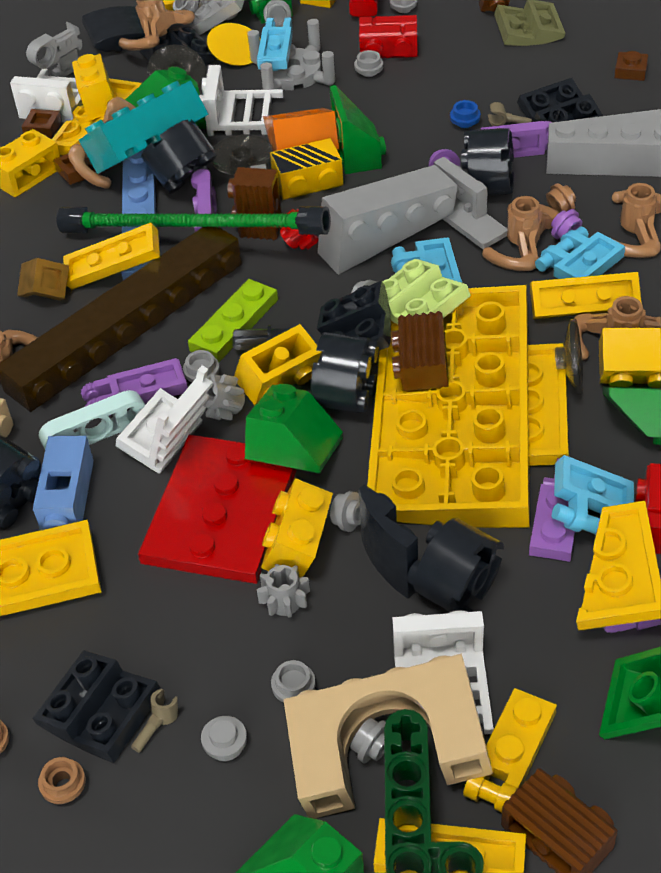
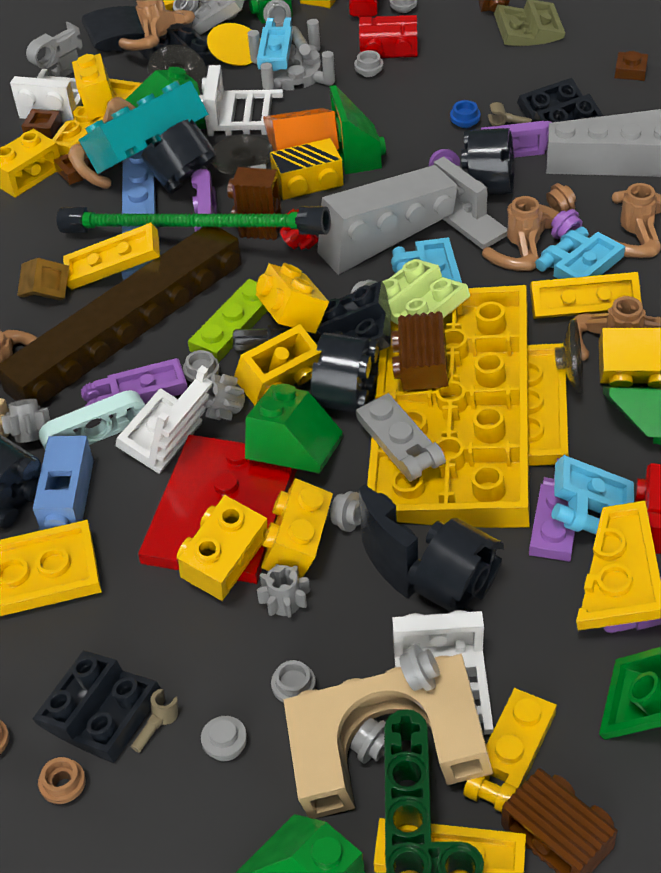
none -> light grey gear [1,399,50,443]
none -> yellow brick [177,495,267,601]
none -> yellow brick [256,263,329,334]
none -> light grey bar [292,26,311,55]
none -> light grey plate [356,393,446,482]
none -> light grey plate [399,644,440,691]

